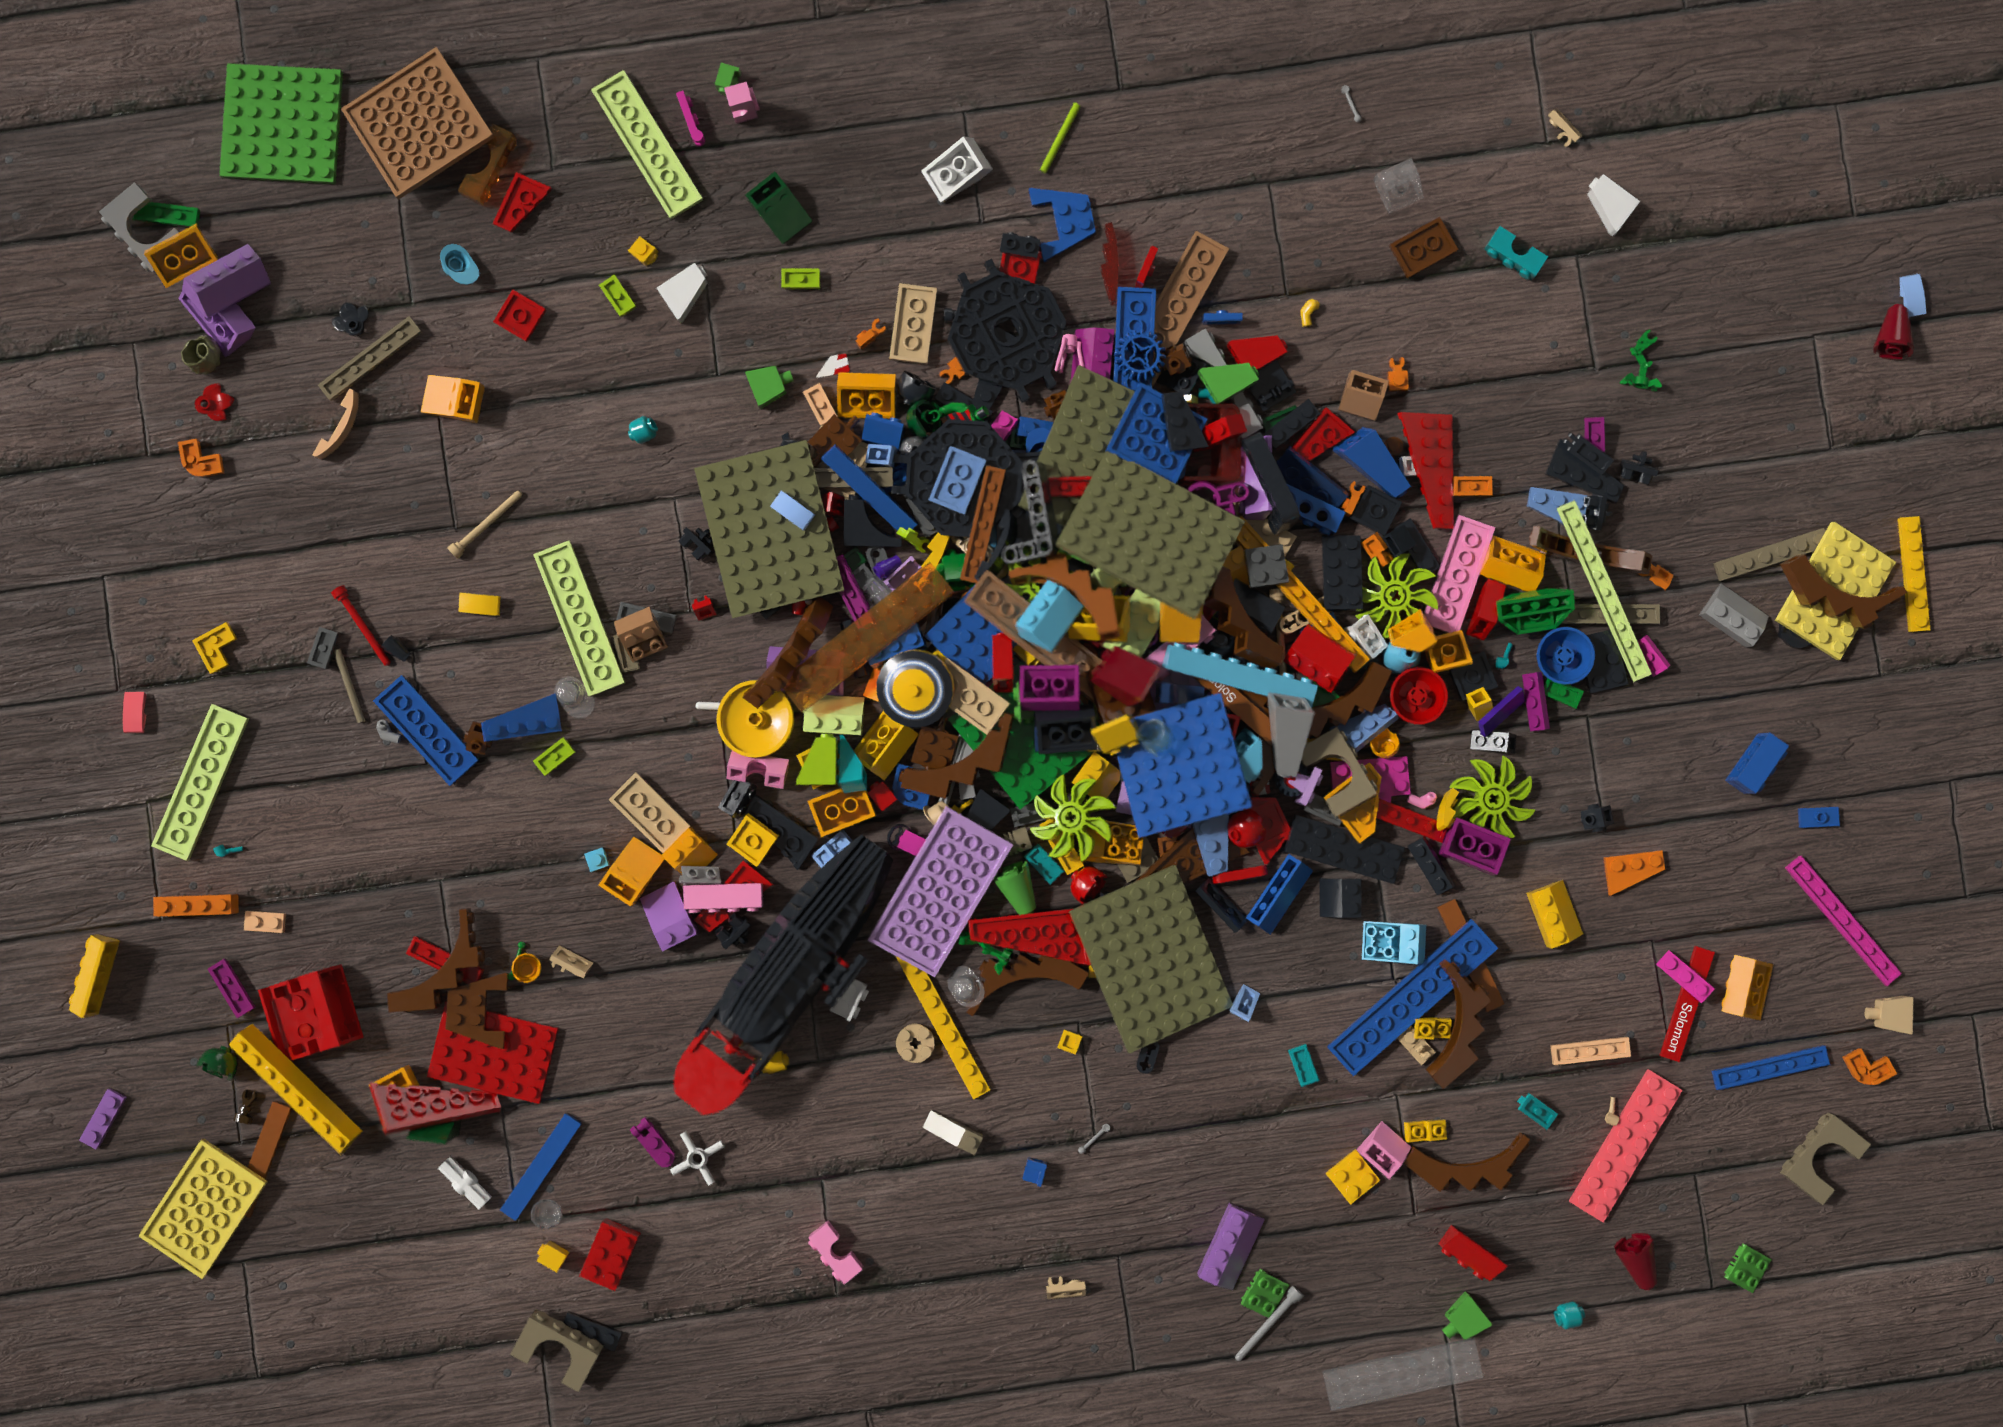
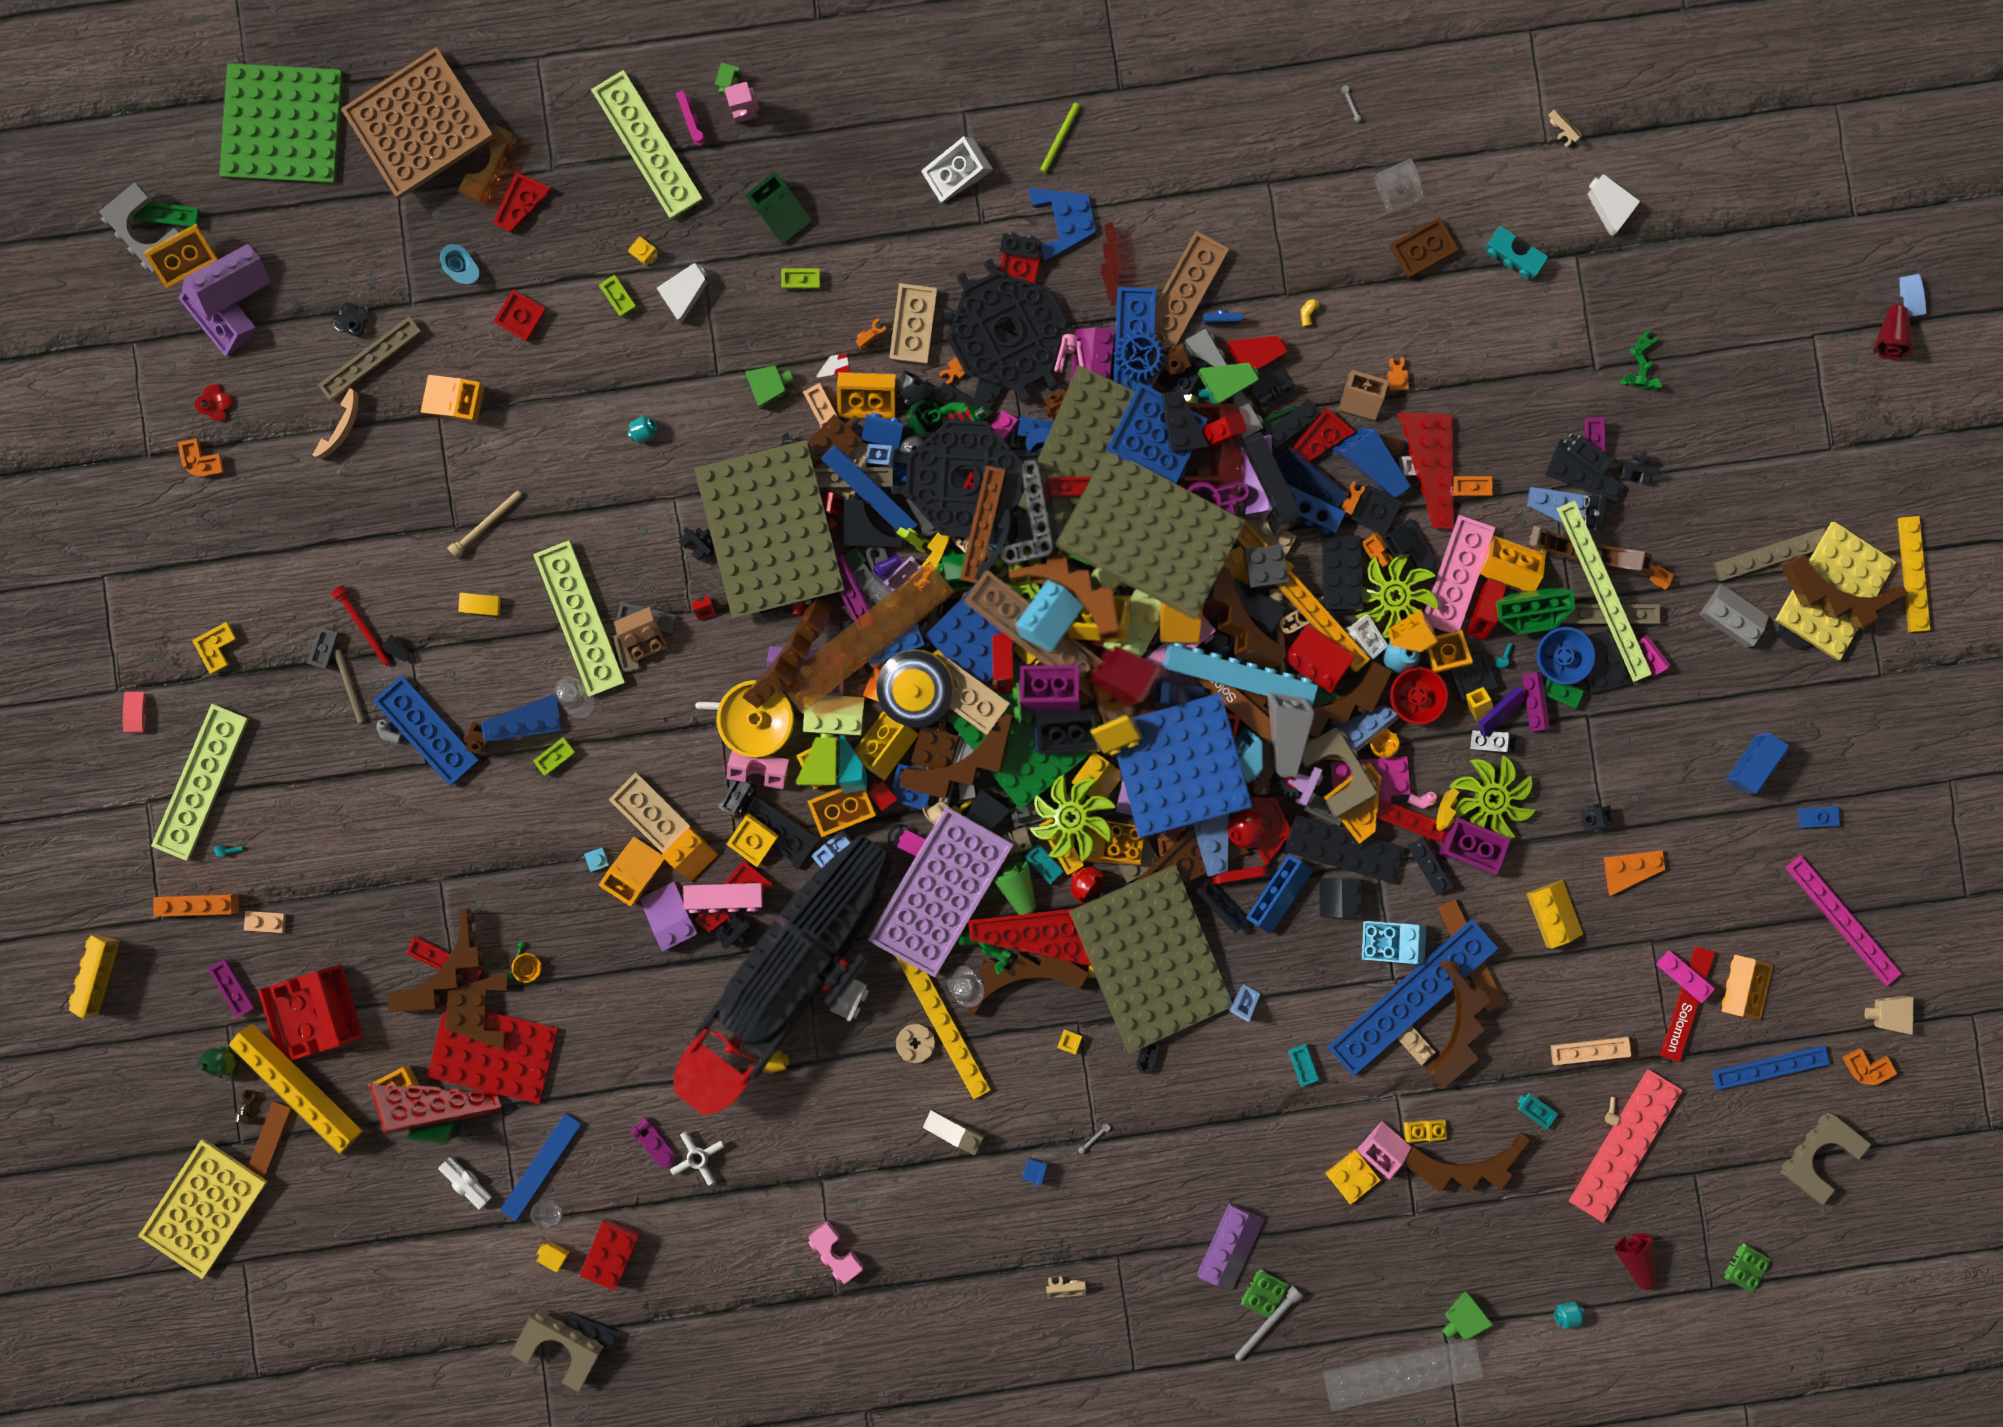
medium lavender plate [79,1088,127,1149] -> none
olive hair [181,335,220,375] -> none
tan plate [550,946,593,979] -> none
light grey hinge [679,866,721,885] -> none
light blue slope [770,491,815,530] -> none
medium blue plate [929,446,986,515] -> none
red plate [1135,246,1158,288] -> none
clear light blue helmet [1136,719,1173,757] -> none
yellow slope [1414,1017,1452,1039] -> none
red slope [1438,1225,1507,1281] -> none

